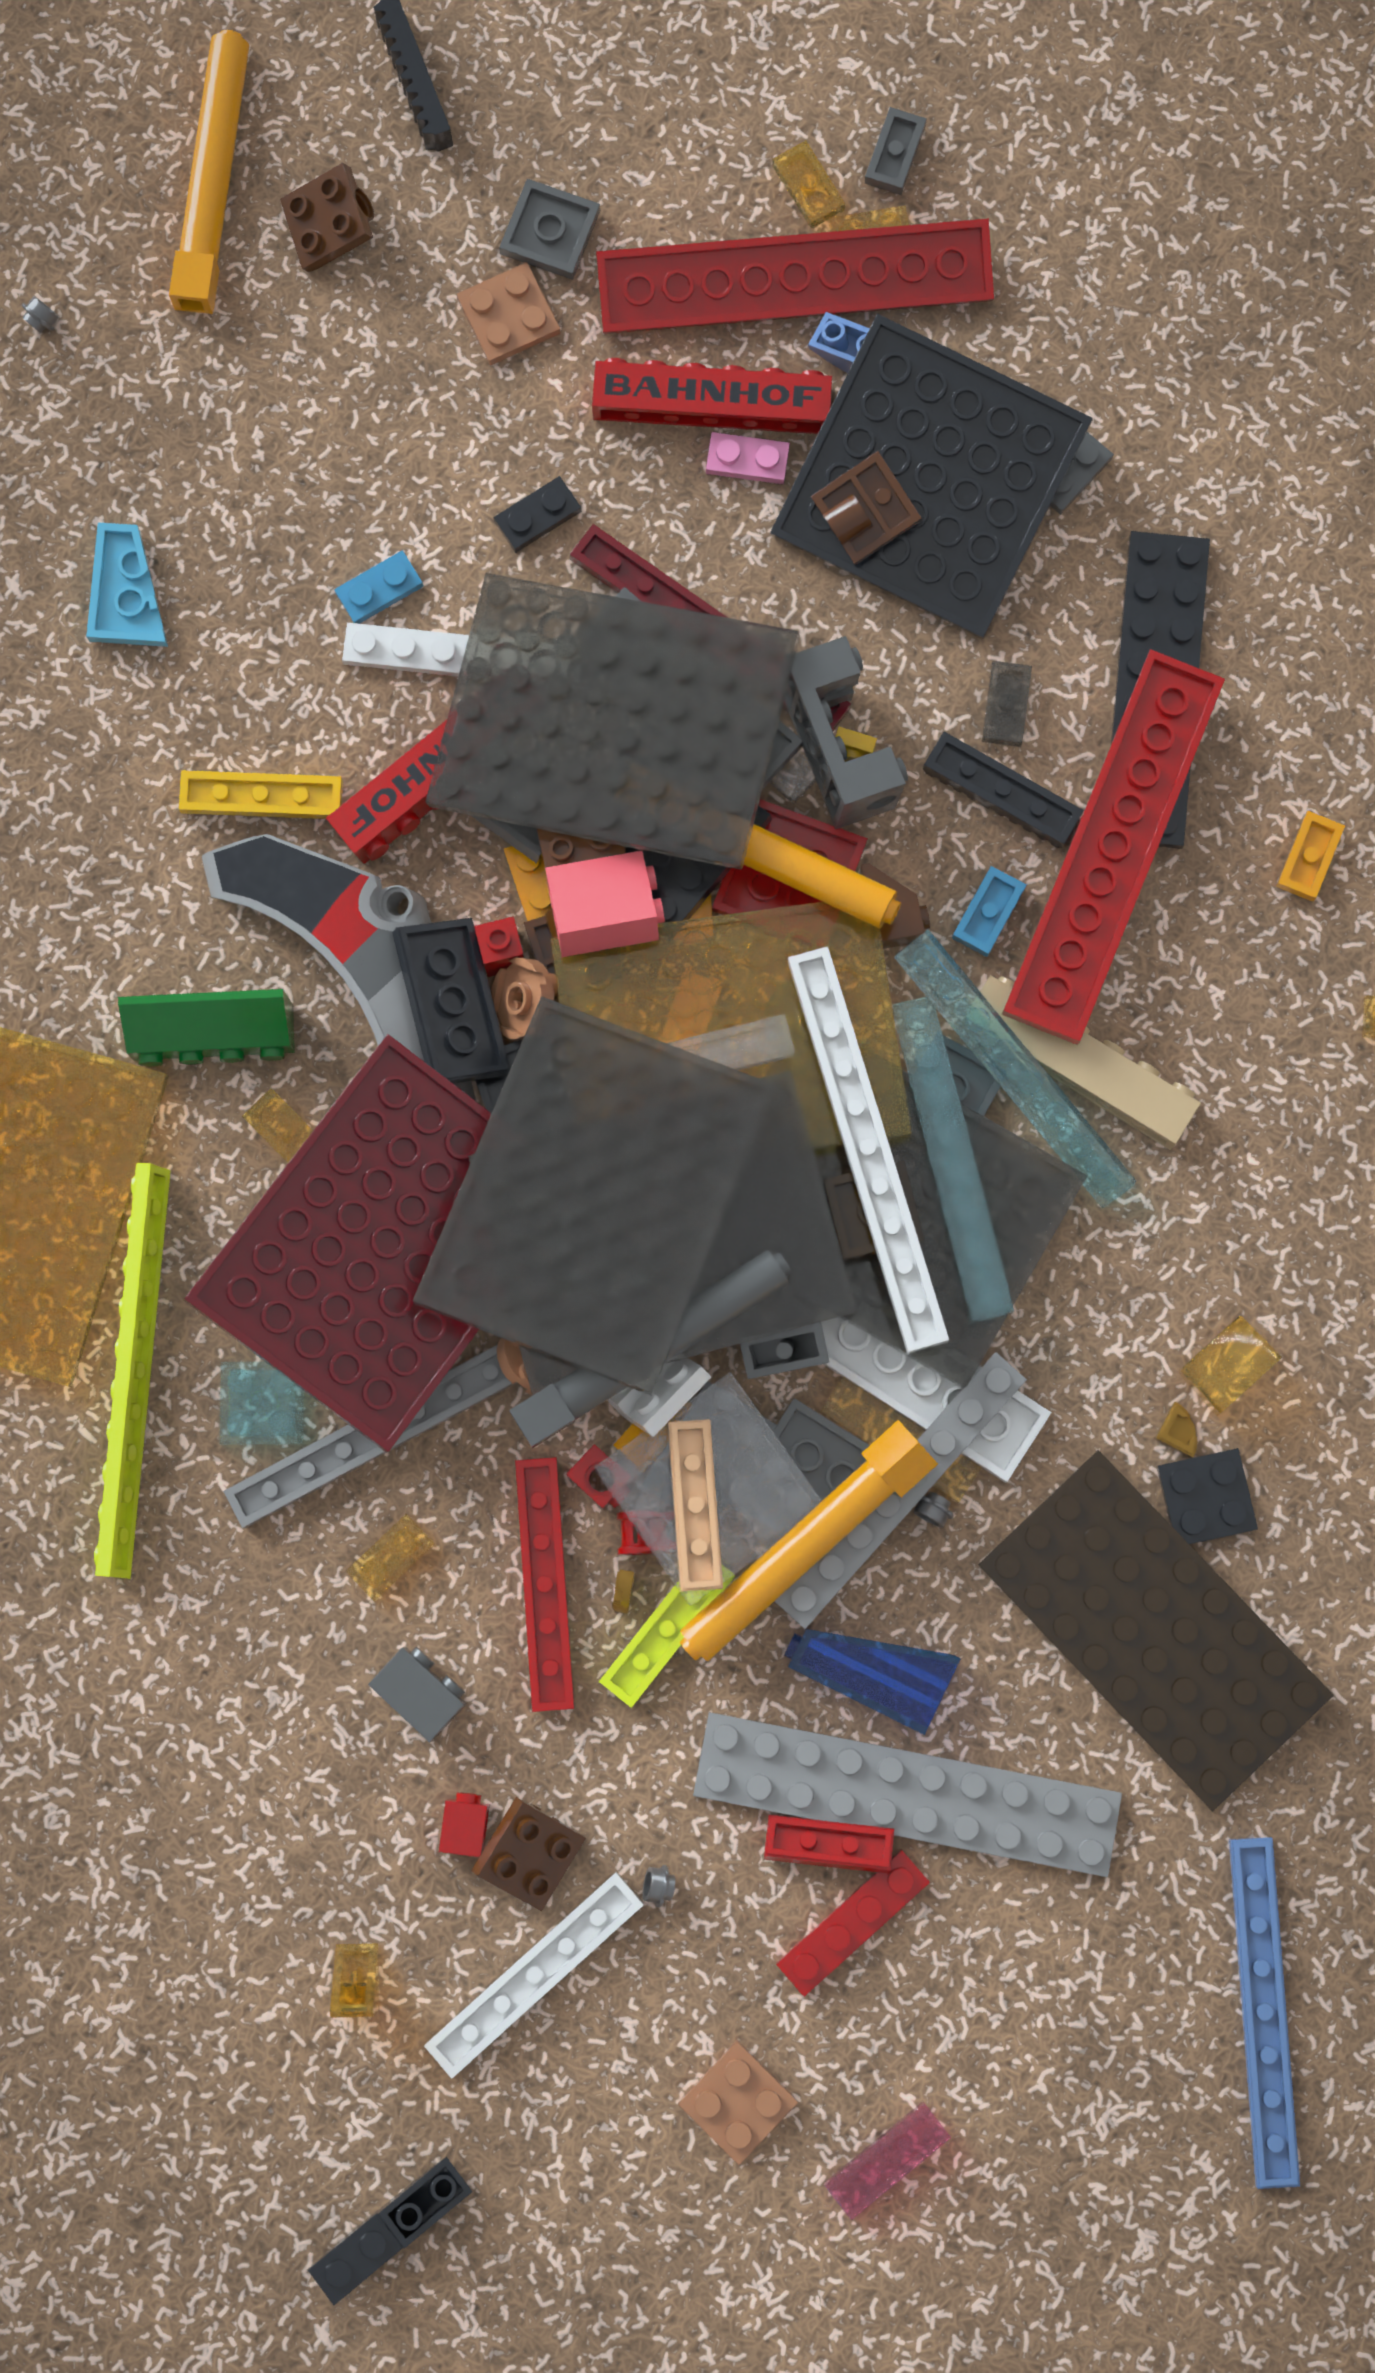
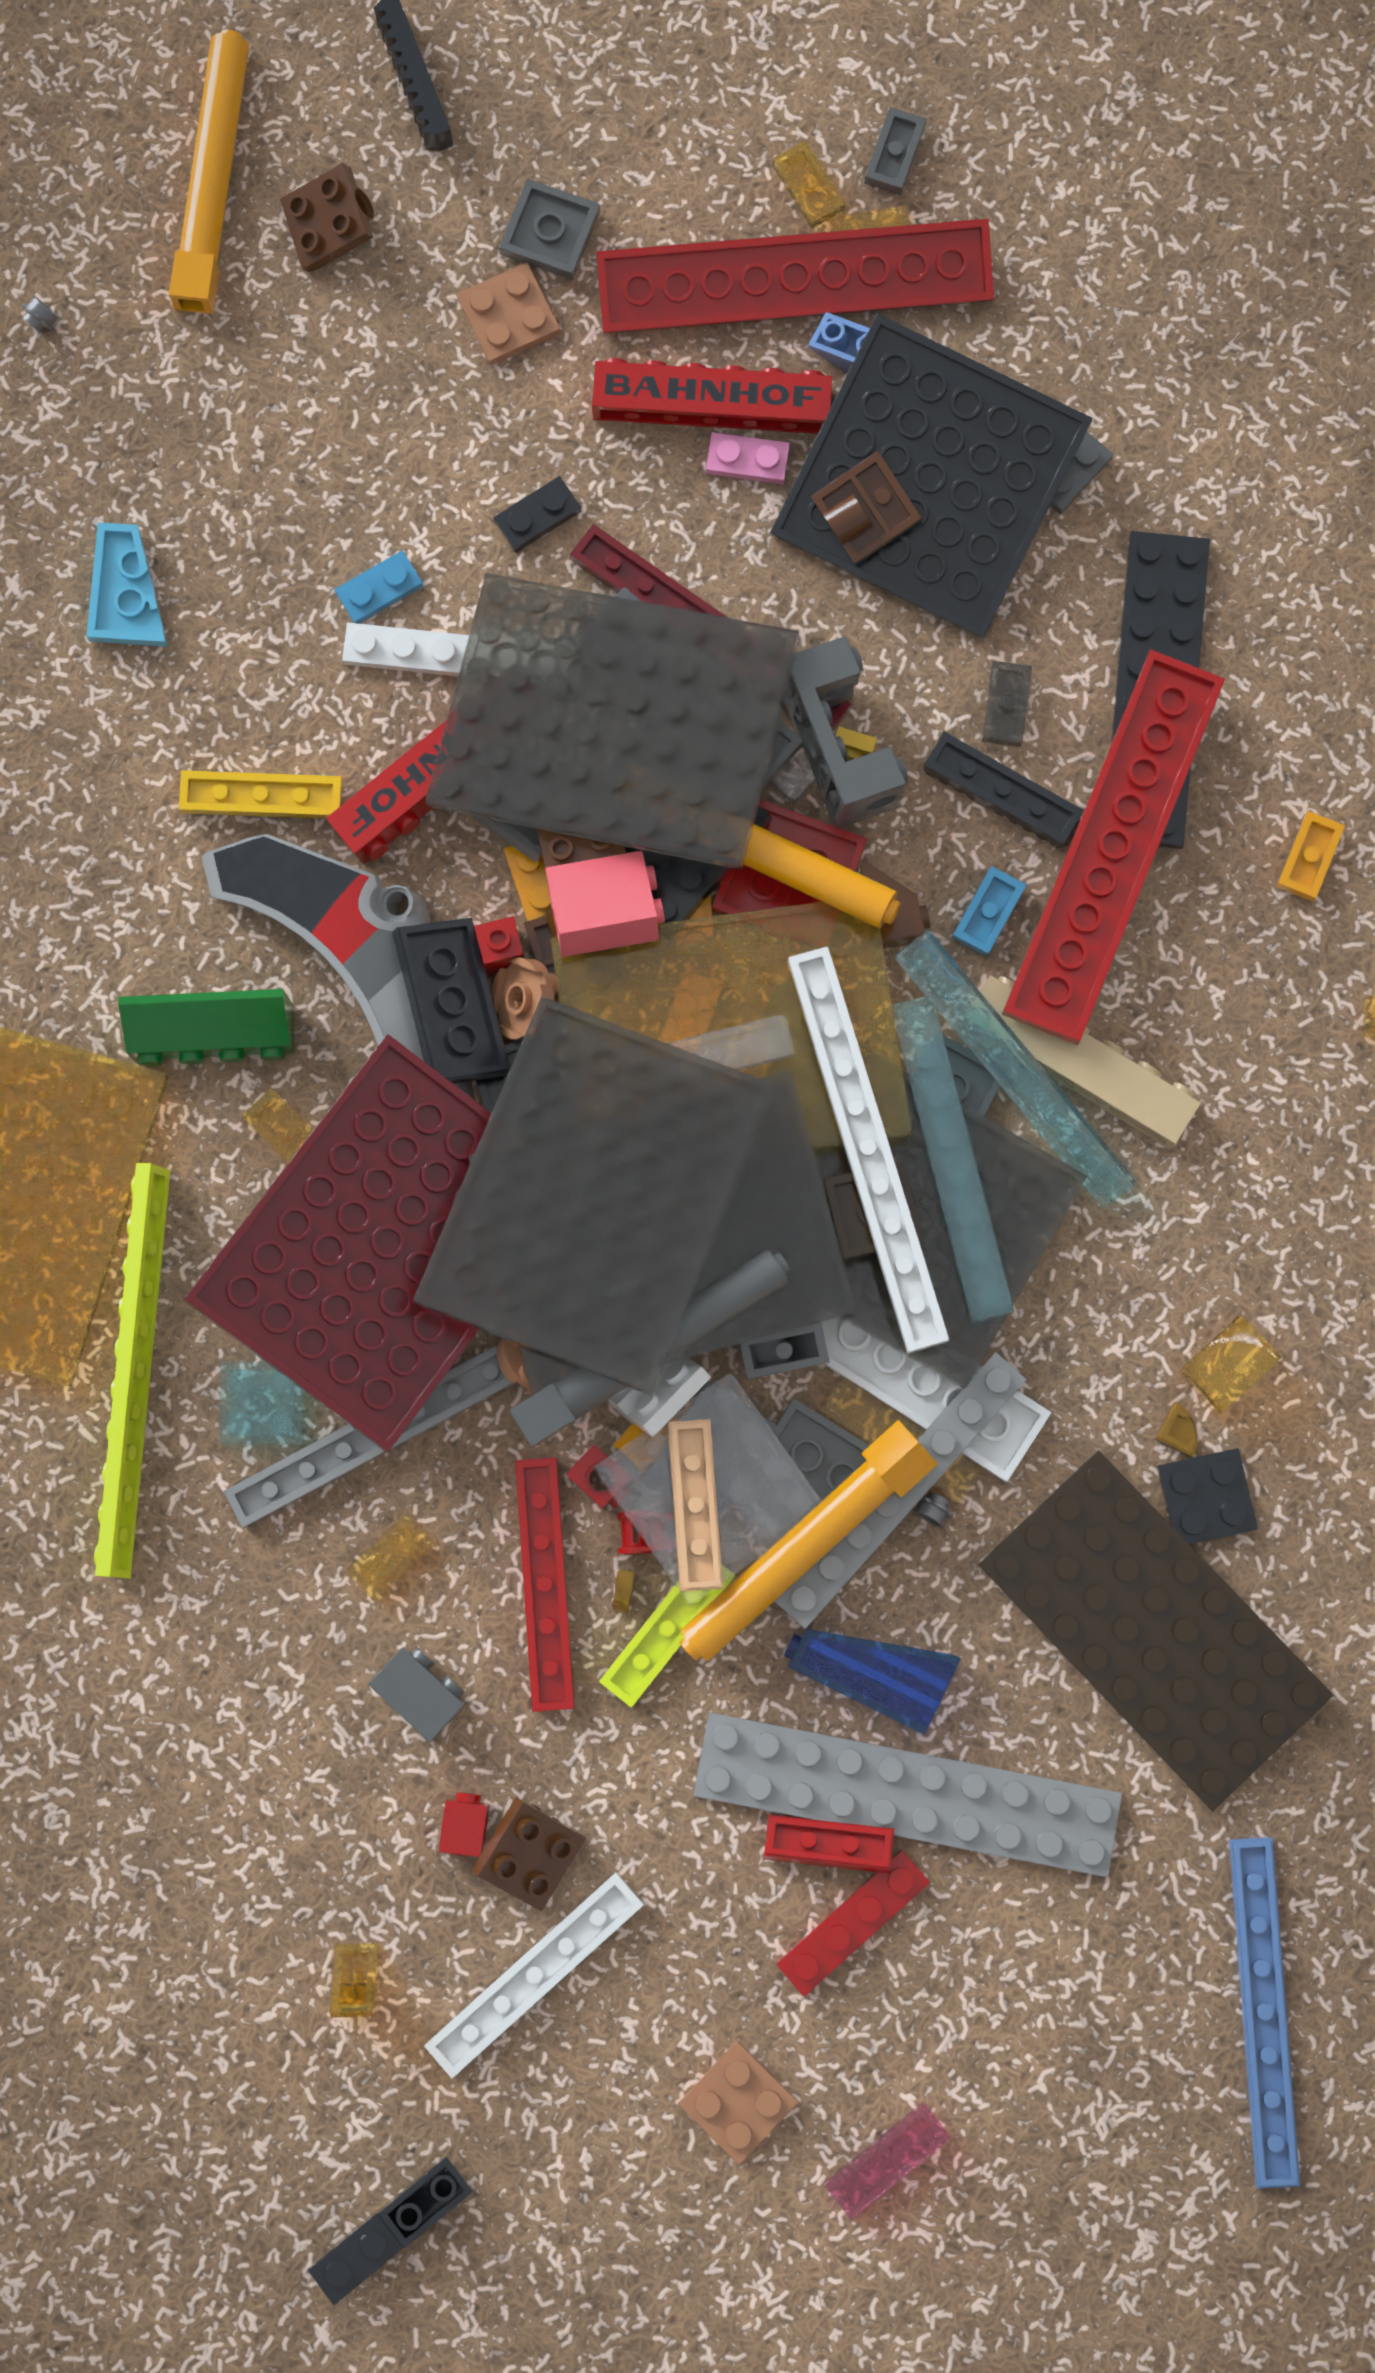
flat silver plate [643,1865,675,1908] -> none

